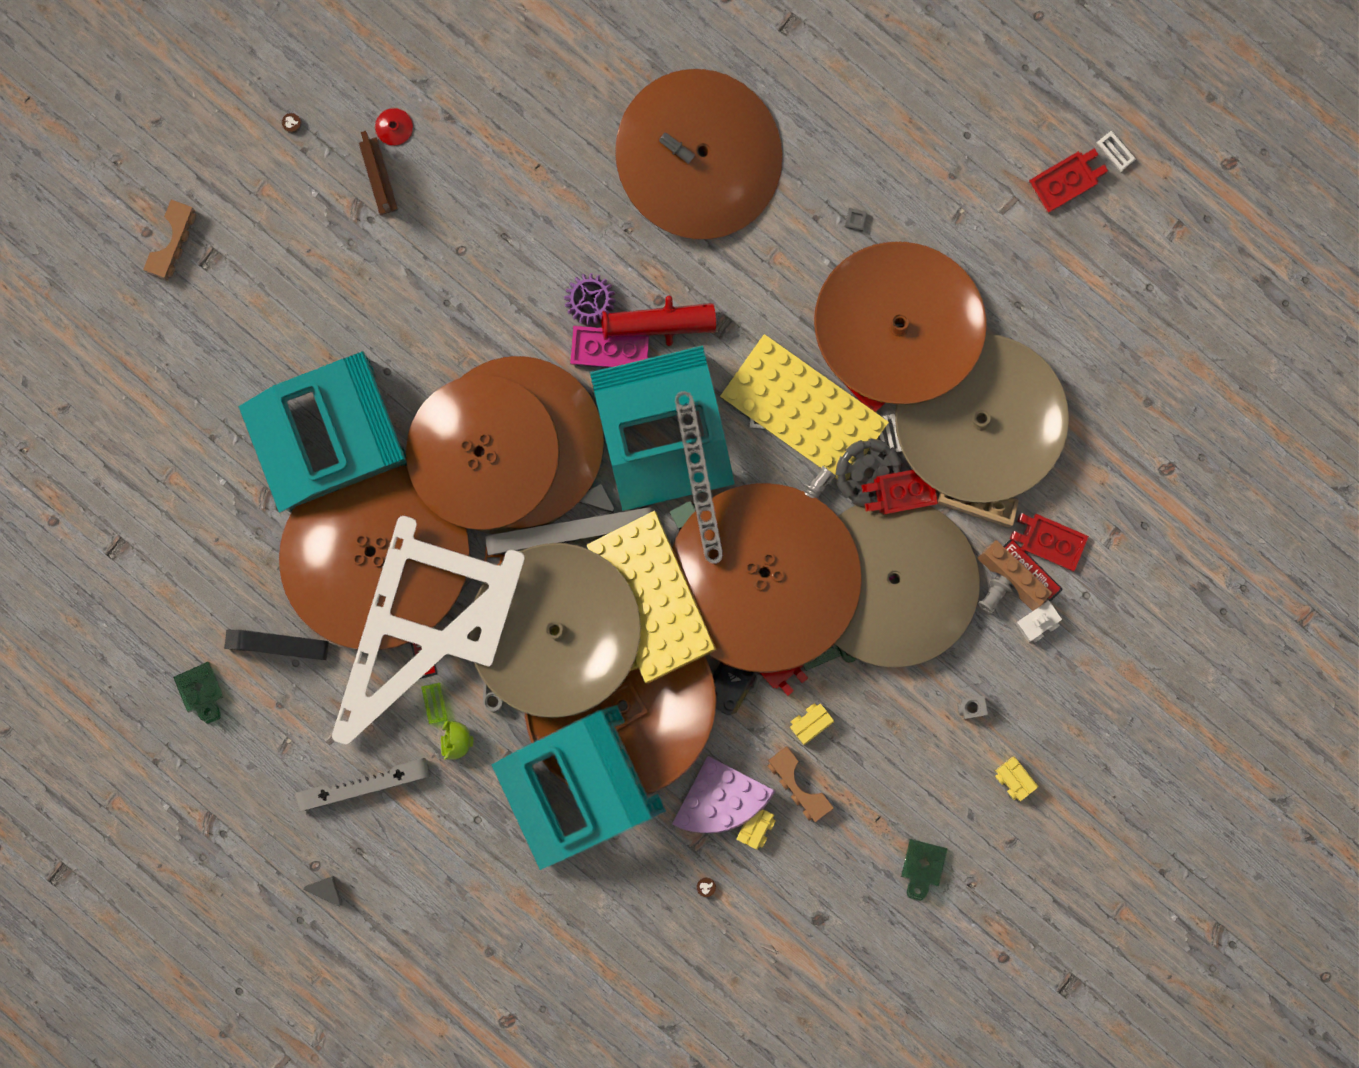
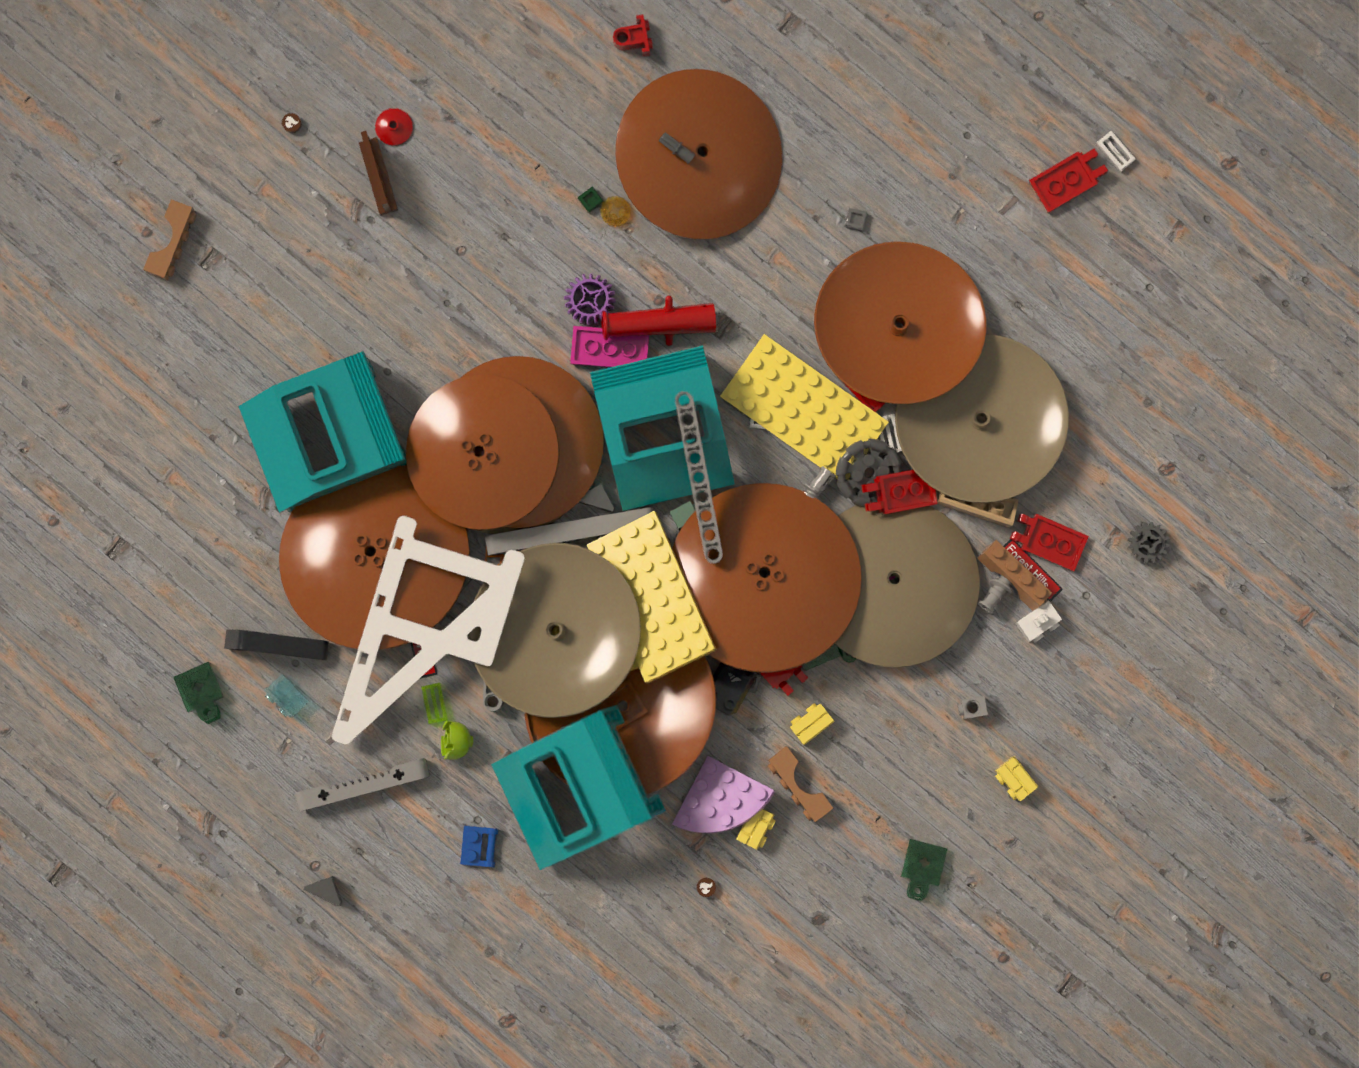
none -> clear light blue bracket [264,674,310,718]
none -> blue plate [460,826,499,868]
none -> dark green tile [577,186,604,213]
none -> clear yellow gear [600,196,631,226]
none -> red pin [613,14,653,57]
none -> dark grey gear [1127,522,1170,564]

